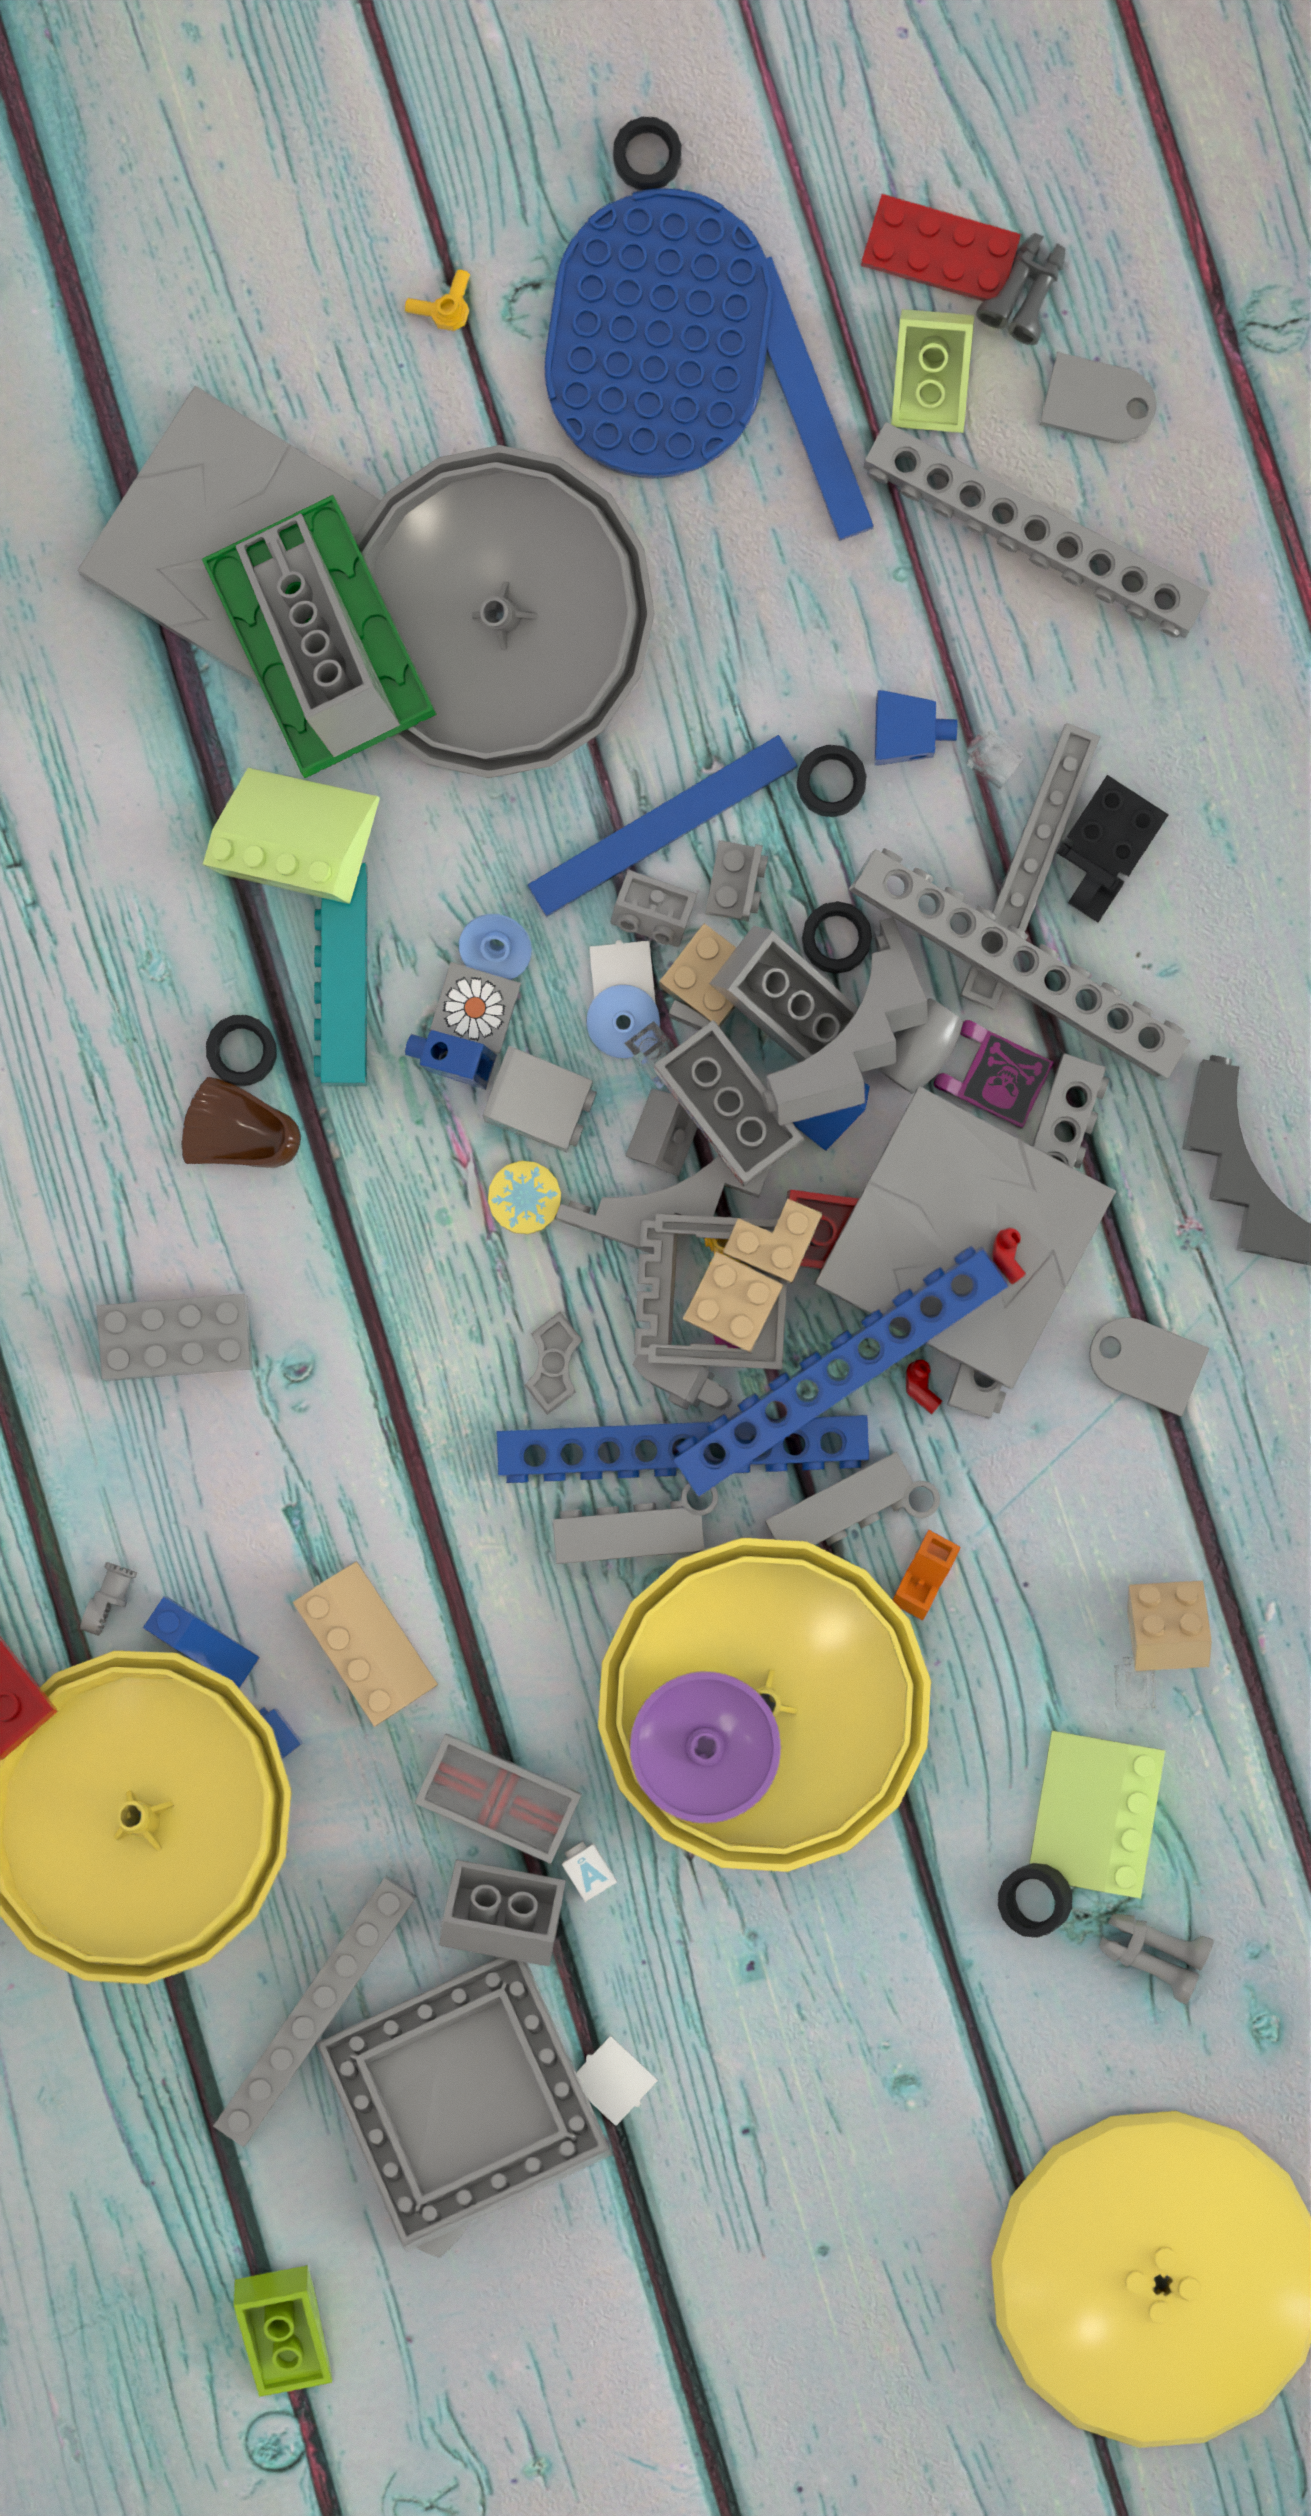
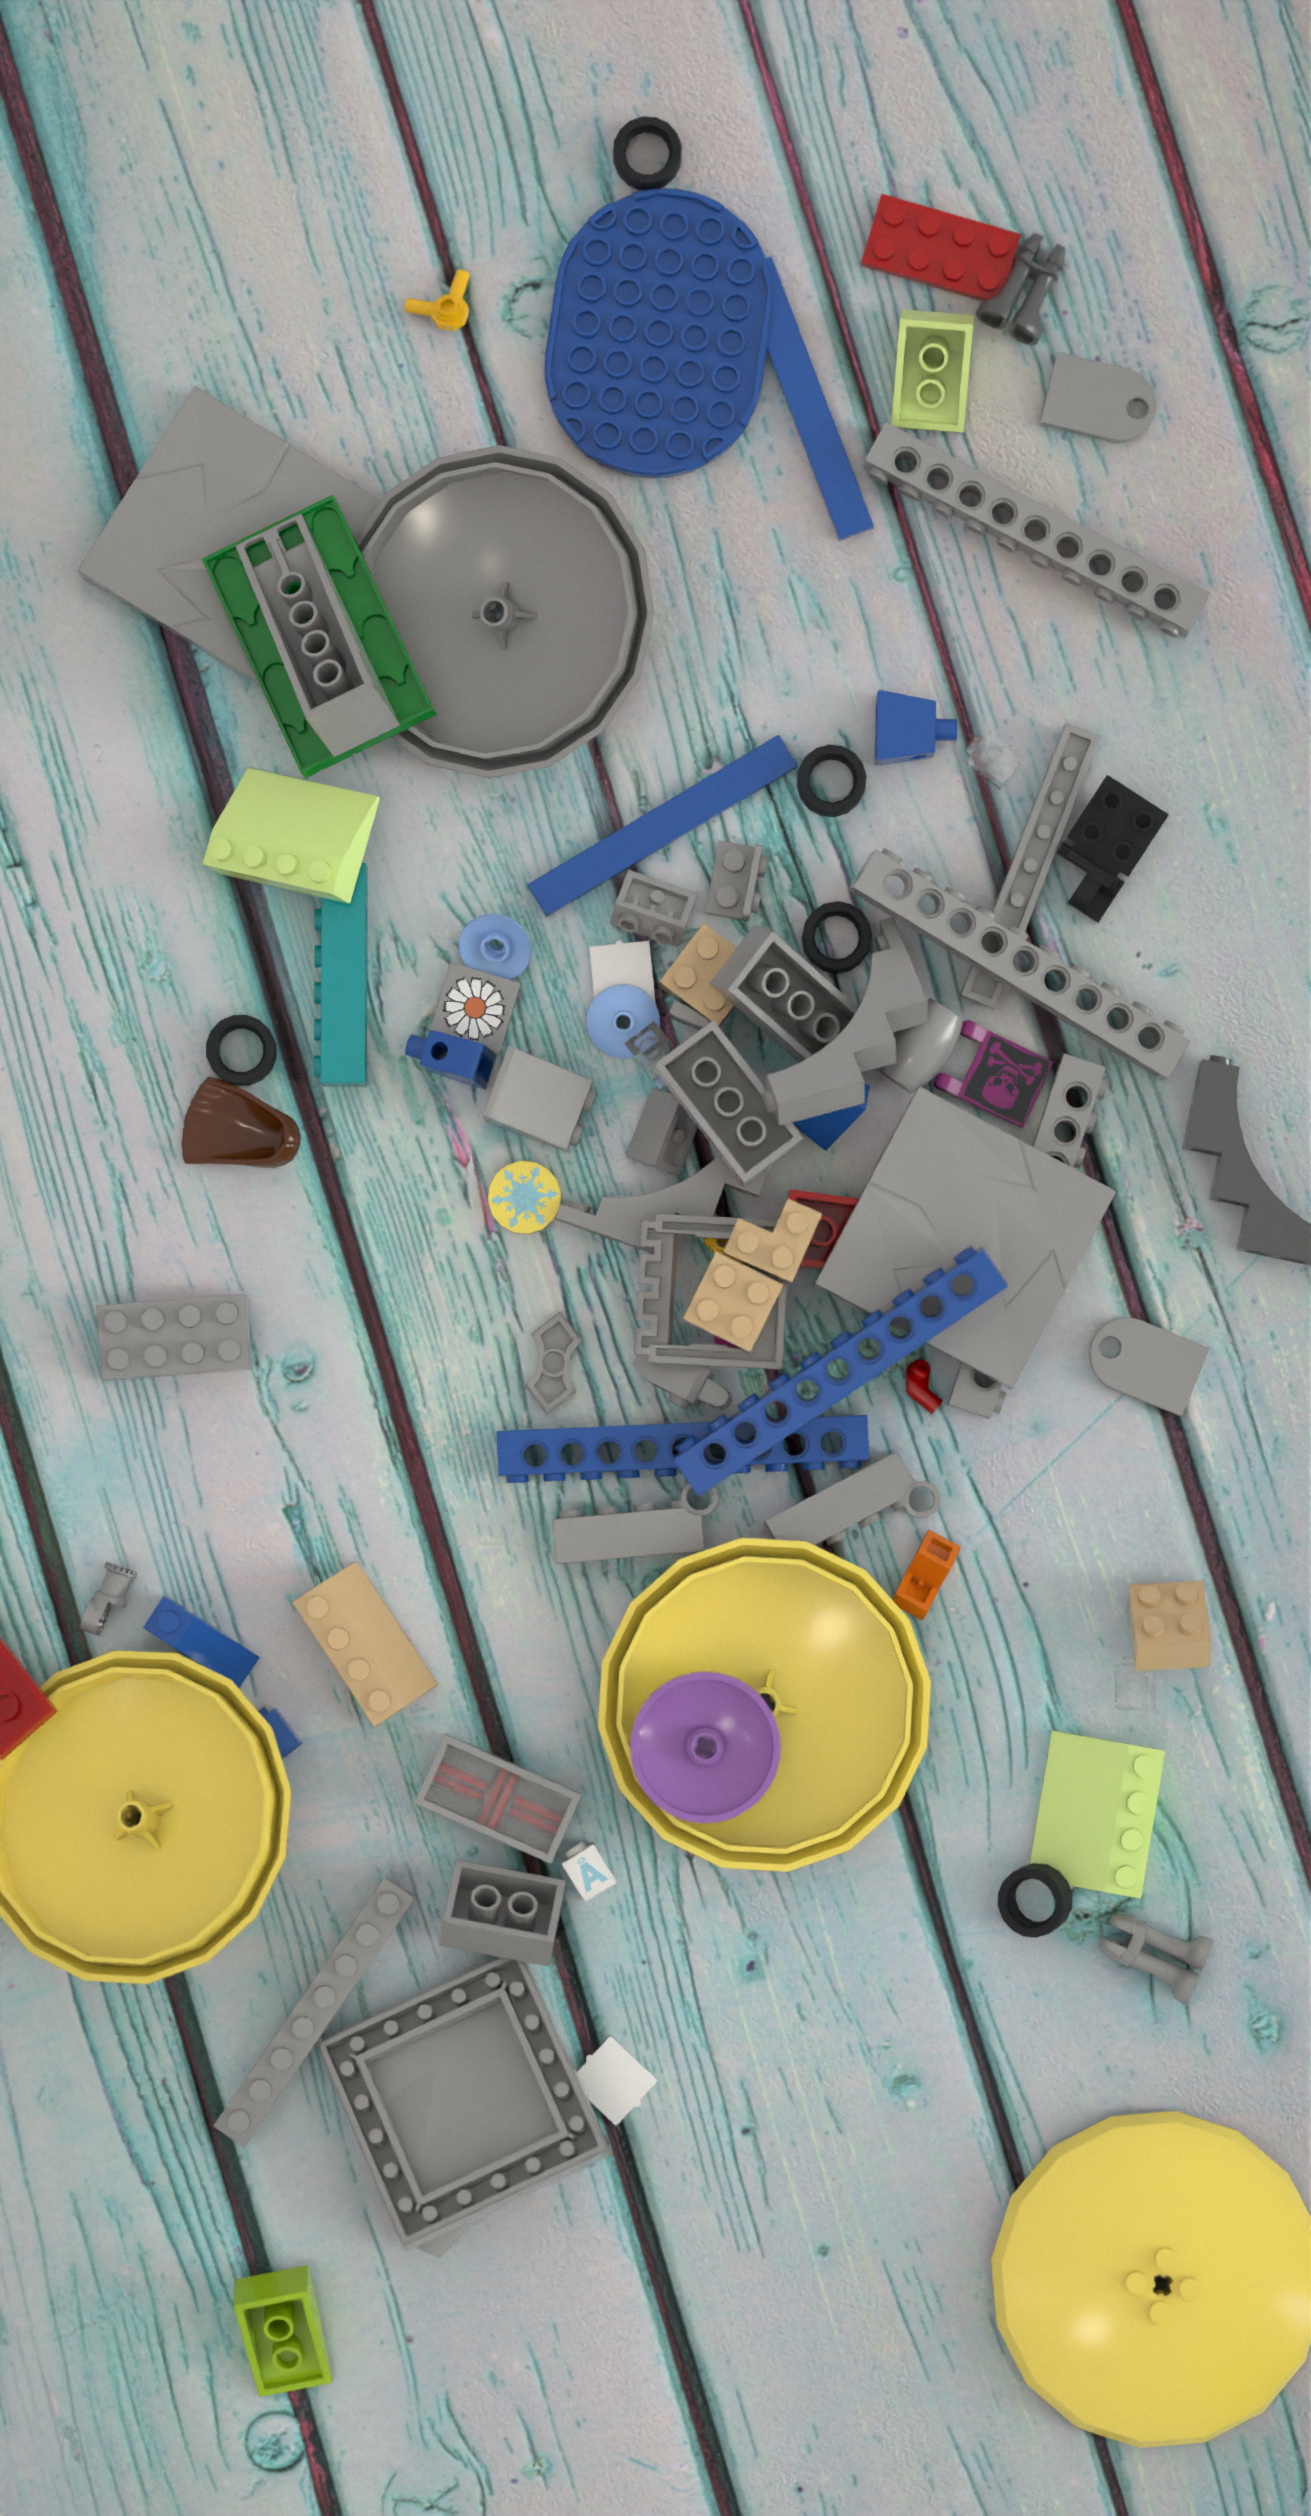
red arm [992,1228,1026,1285] -> none

